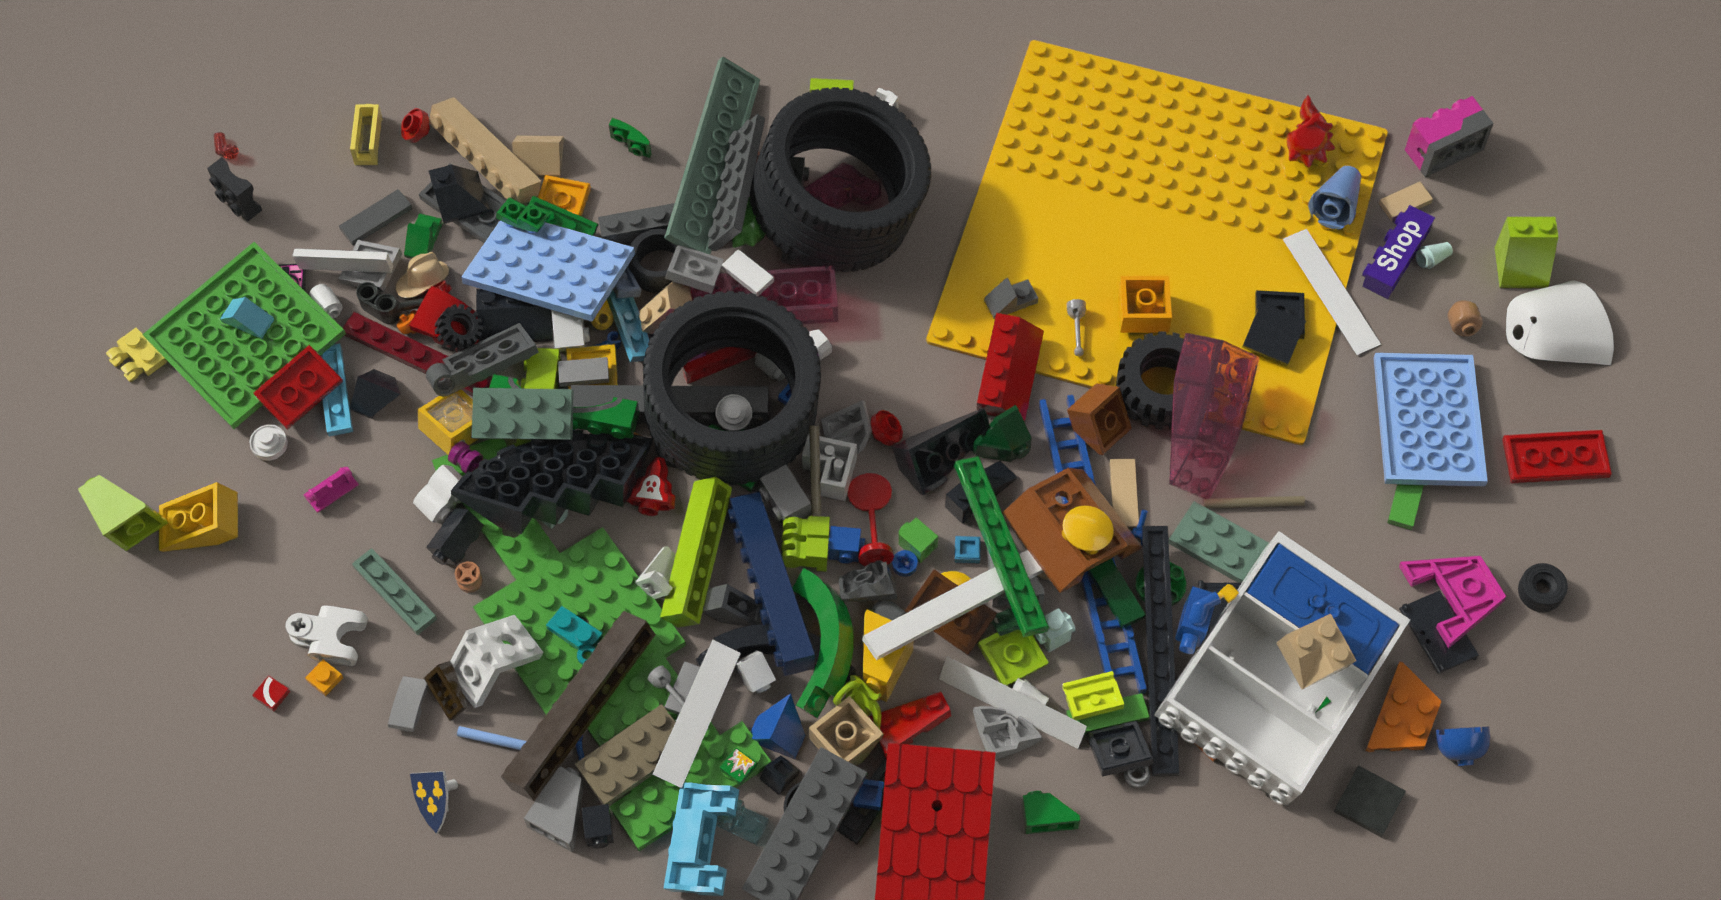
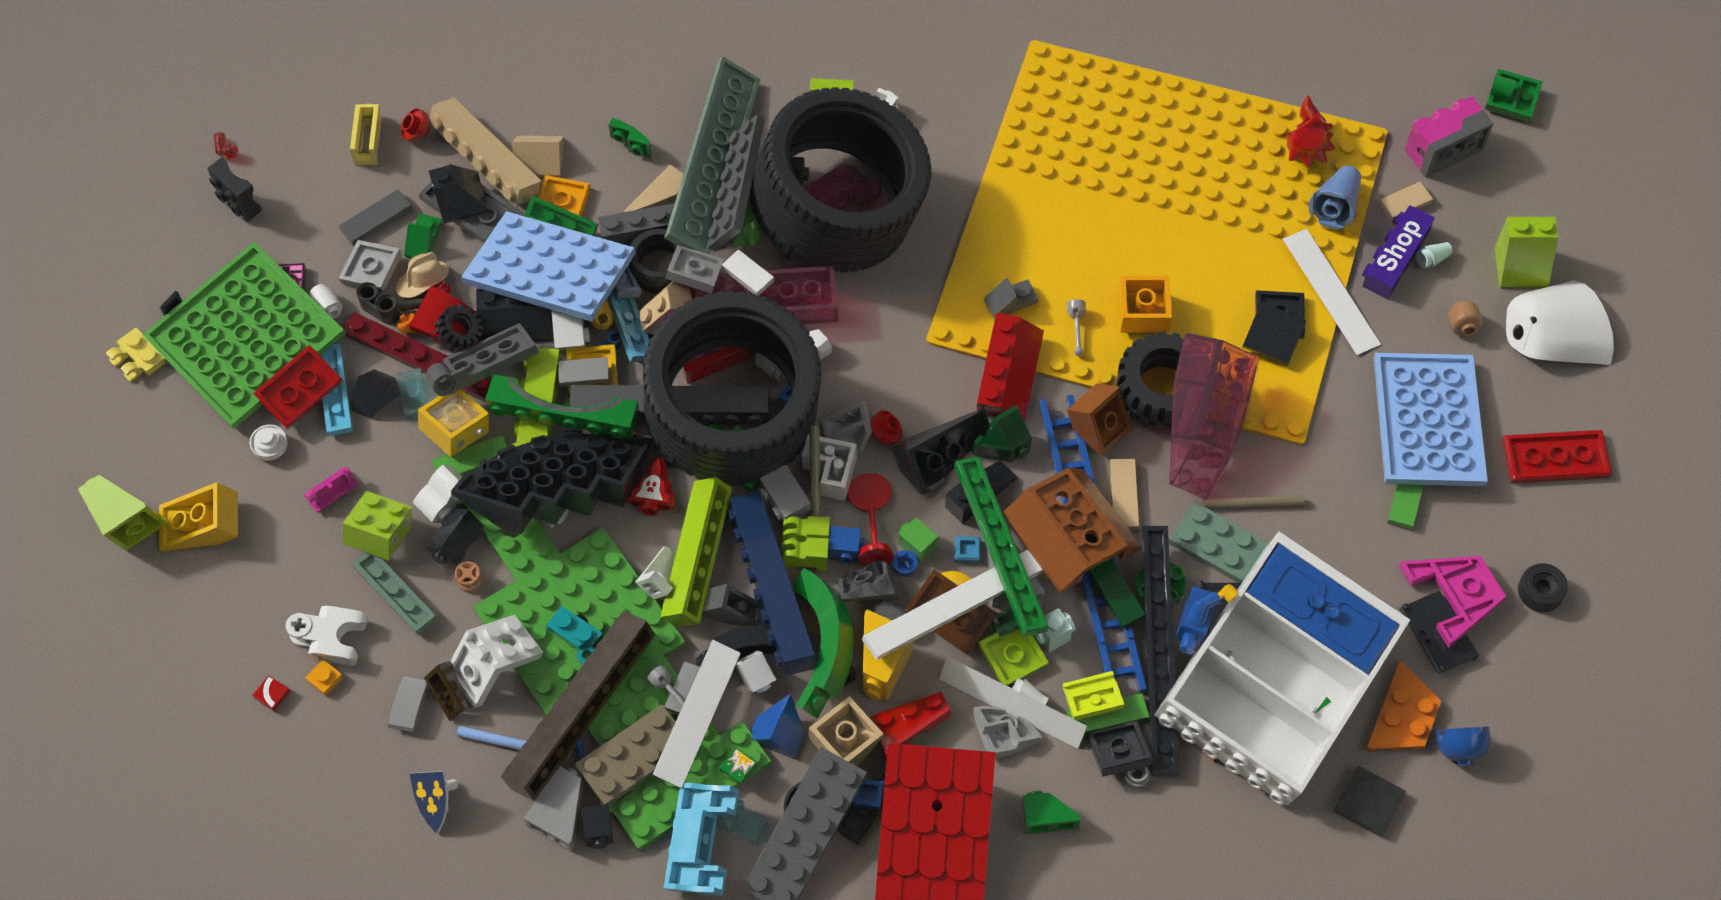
medium azure slope [220,297,274,339] -> none
white tile [293,249,393,273] -> none
magenta wheel [448,441,483,473] -> none
sand green plate [472,388,574,440] -> none
green slope [496,197,551,232] -> none
white plate [716,395,752,431] -> none
black slope [760,755,800,795] -> none
lime piece [833,675,881,729] -> none
yellow dish [1062,506,1114,554] -> none
blue hand [1132,510,1148,545] -> none
tan slope [1277,614,1357,690] -> none
none -> black slope [159,291,182,316]
none -> lime piece [342,491,412,560]
none -> clear light blue plate [396,368,430,420]
none -> tan slope [623,165,683,212]
none -> green plate [1485,69,1543,123]

